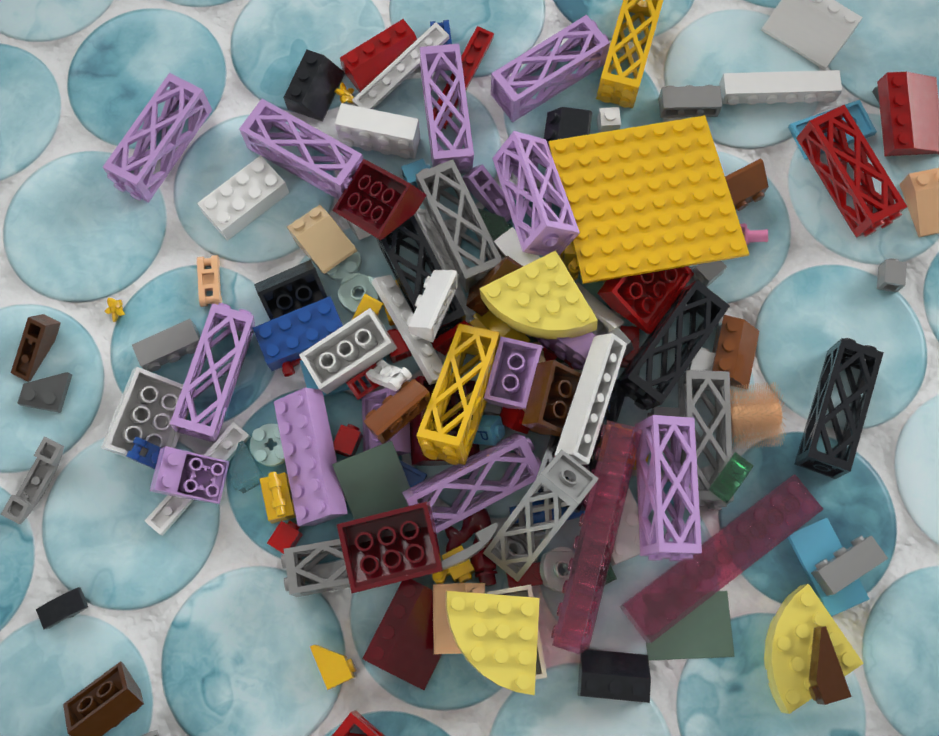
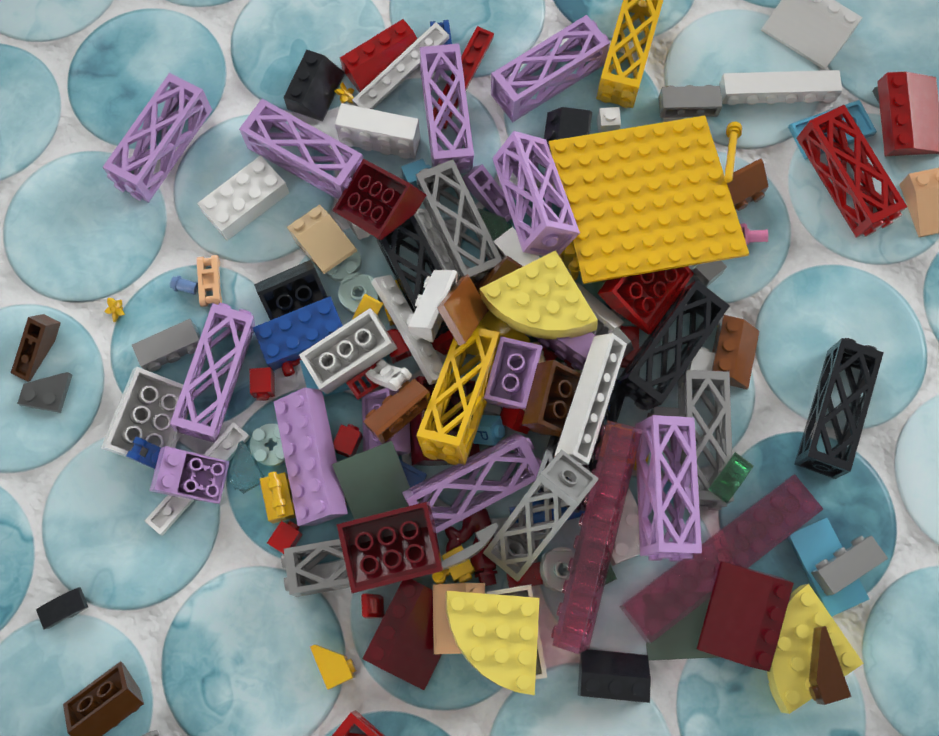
light grey slope [0,437,64,524] -> none
light nougat piece [730,382,786,449] -> none
light grey brick [877,259,907,292] -> none
none -> medium blue pin [170,276,198,295]
none -> red brick [249,367,275,401]
none -> red slope [361,593,384,619]
none -> dark orange tile [437,274,488,346]
none -> dark red slope [696,561,794,672]
none -> yellow piece [724,122,742,183]

